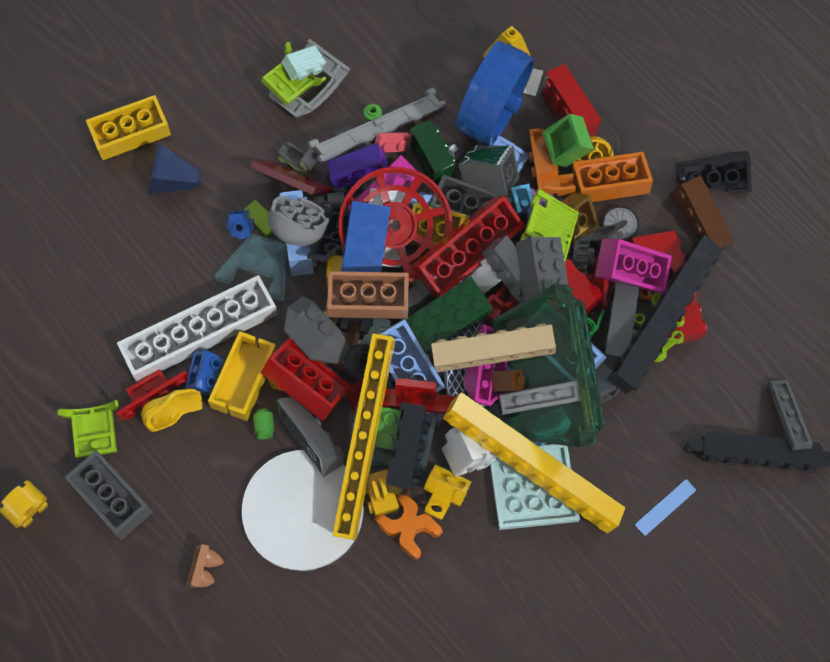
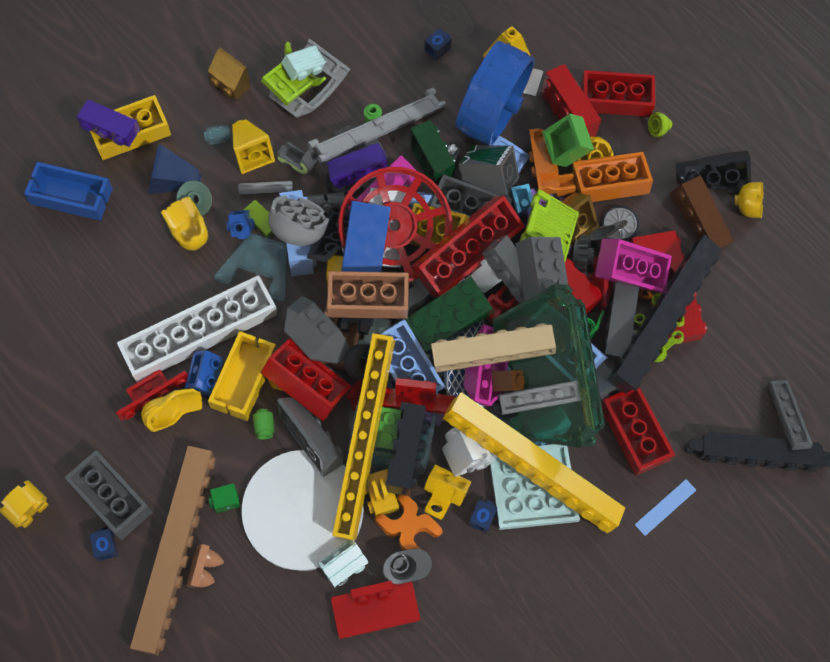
lime piece [57,400,118,459] -> none
dark red tile [251,161,332,195] -> none
coral plate [374,132,410,152] -> none
none -> blue piece [24,162,113,221]
none -> dark purple brick [77,100,140,147]
none -> dark blue brick [89,527,119,562]
none -> medium nougat brick [130,446,216,656]
none -> yellow hair [161,197,208,251]
none -> sand green dish [177,181,212,216]
none -> clear light blue brick [203,124,231,145]
none -> pearl gold slope [208,47,250,101]
none -> green brick [208,483,241,513]
none -> yellow slope [232,119,275,174]
none -> light grey axle [238,180,293,194]
none -> light aqua brick [318,540,368,587]
none -> red bracket [331,581,420,639]
none -> dark grey piece [383,549,432,584]
none -> dark blue brick [424,28,452,61]
none -> dark blue brick [468,499,497,534]
none -> red brick [581,70,655,117]
none -> red brick [599,387,675,476]
none -> lime brick [648,112,672,137]
none -> yellow cylinder [735,182,763,218]

